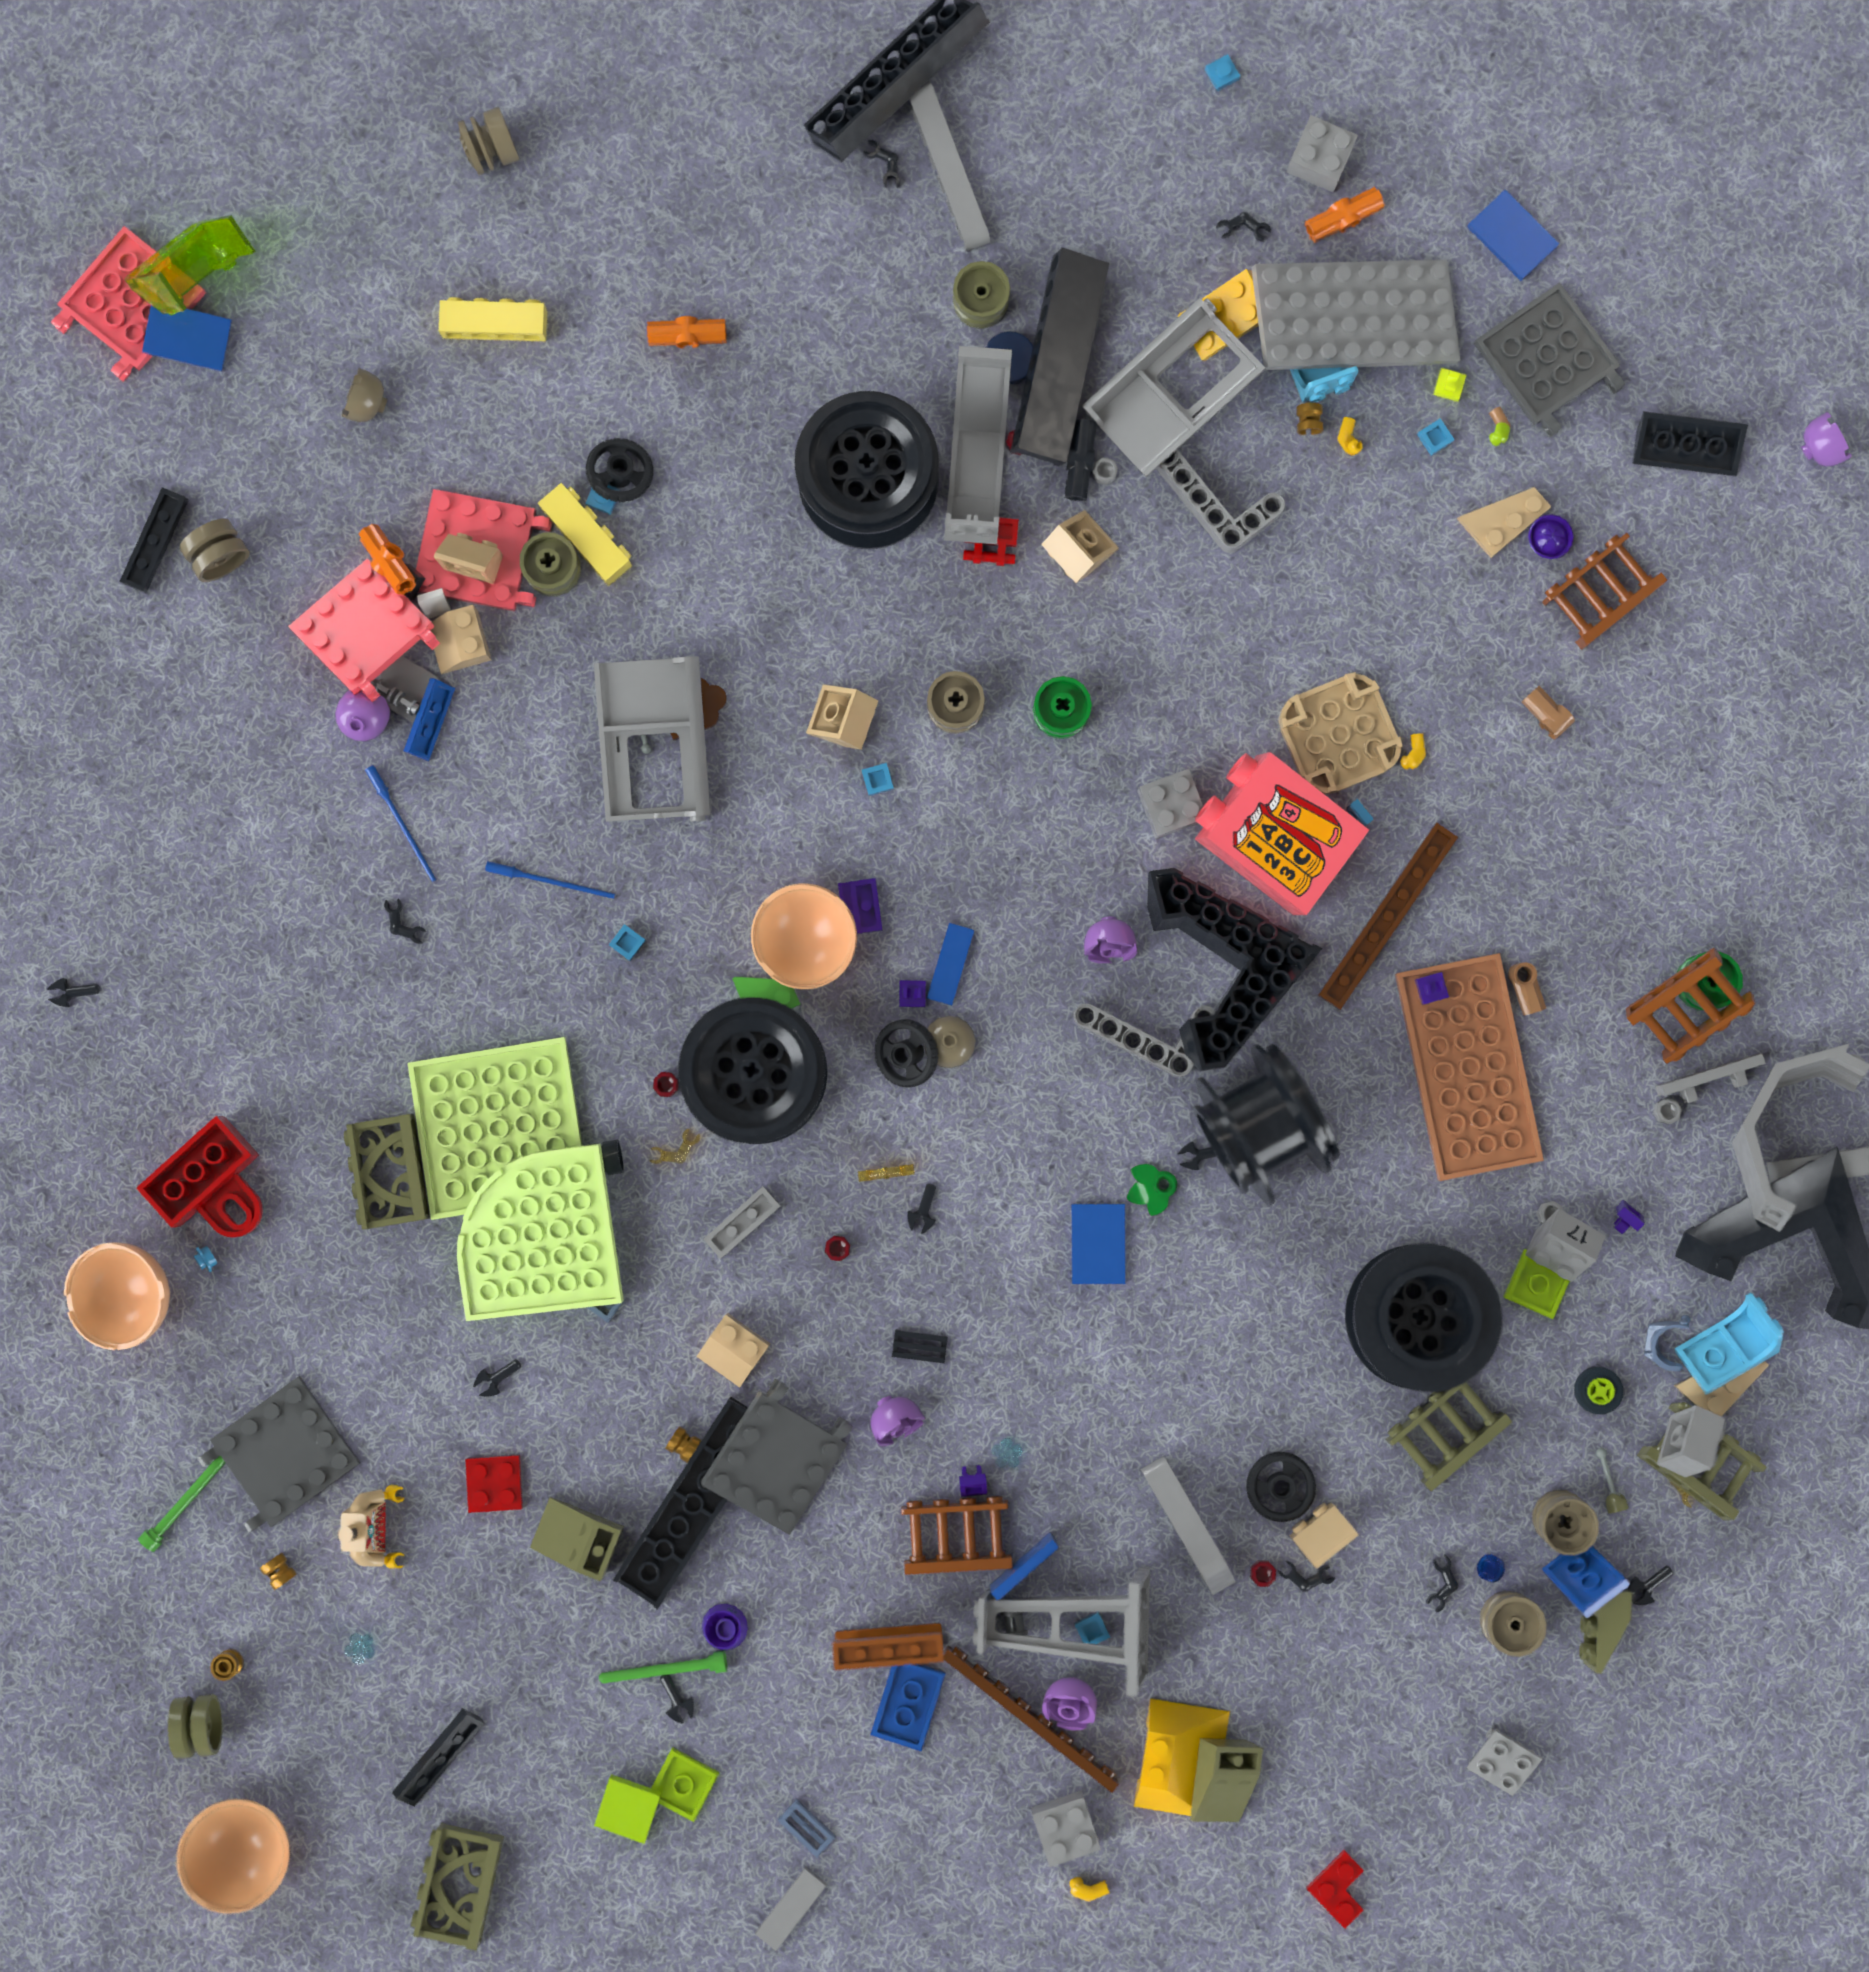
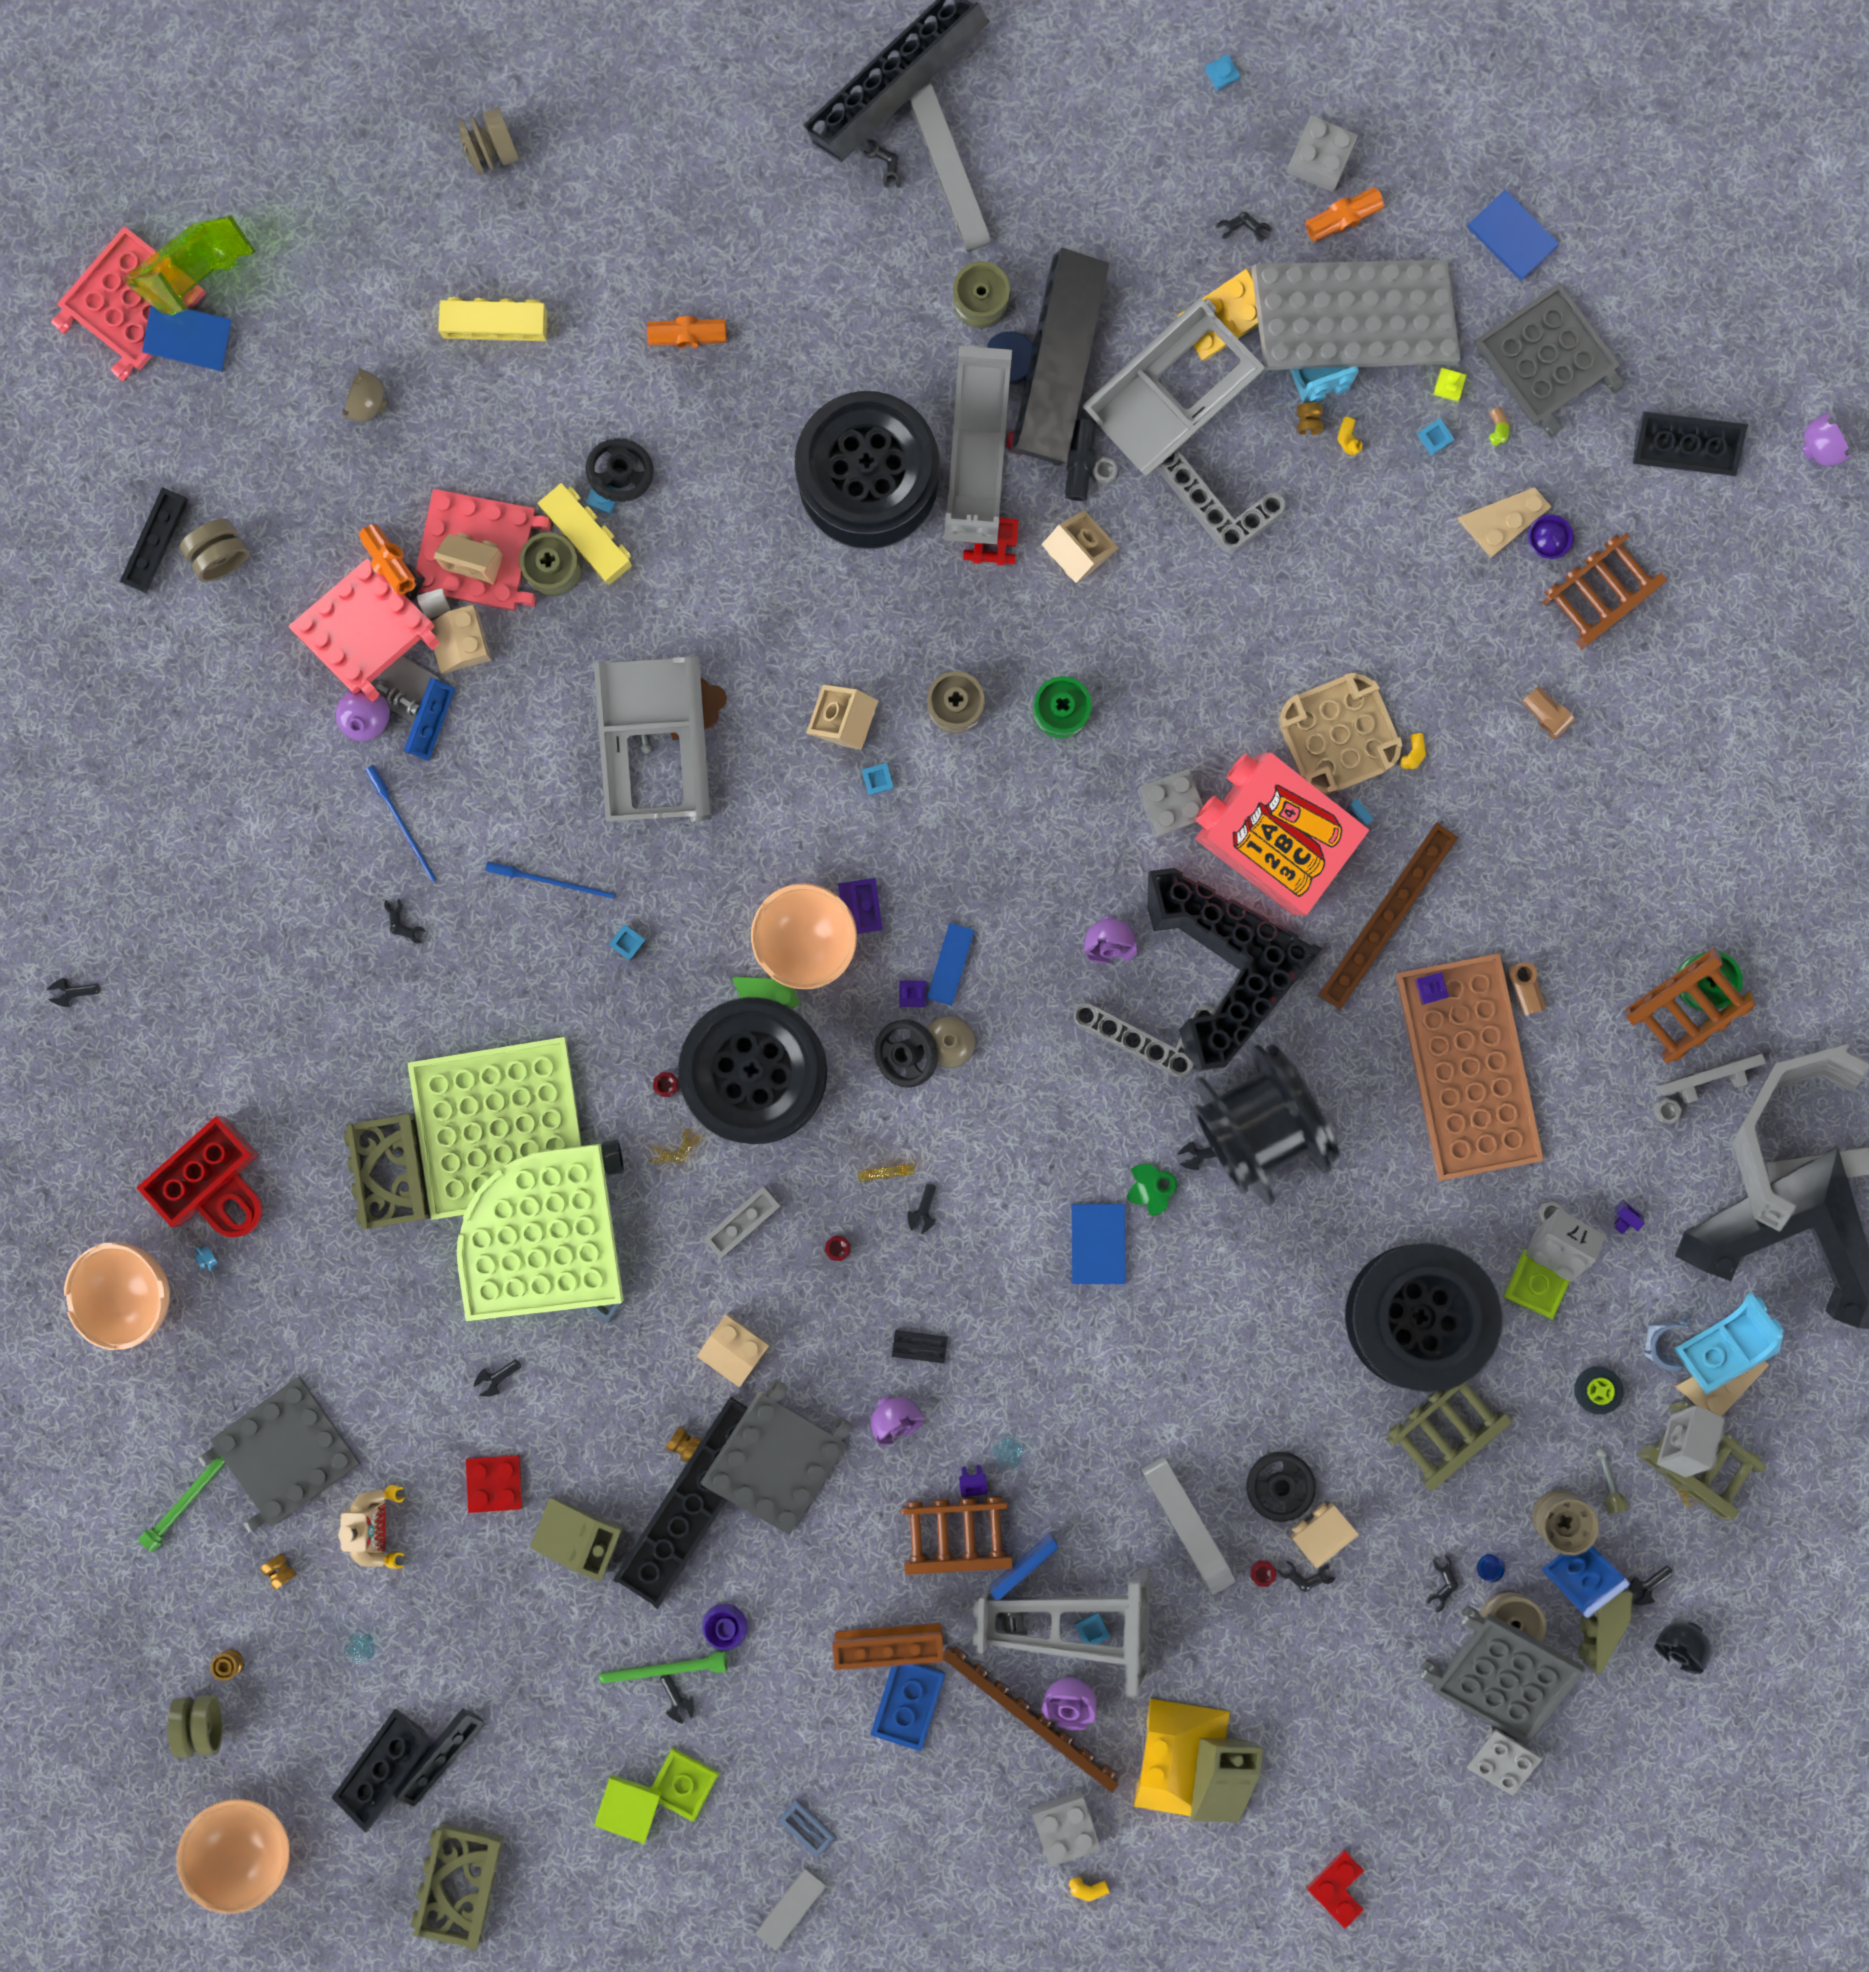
none -> black slope [331,1709,431,1833]
none -> dark grey plate [1420,1605,1585,1744]
none -> black cylinder [1654,1622,1711,1674]

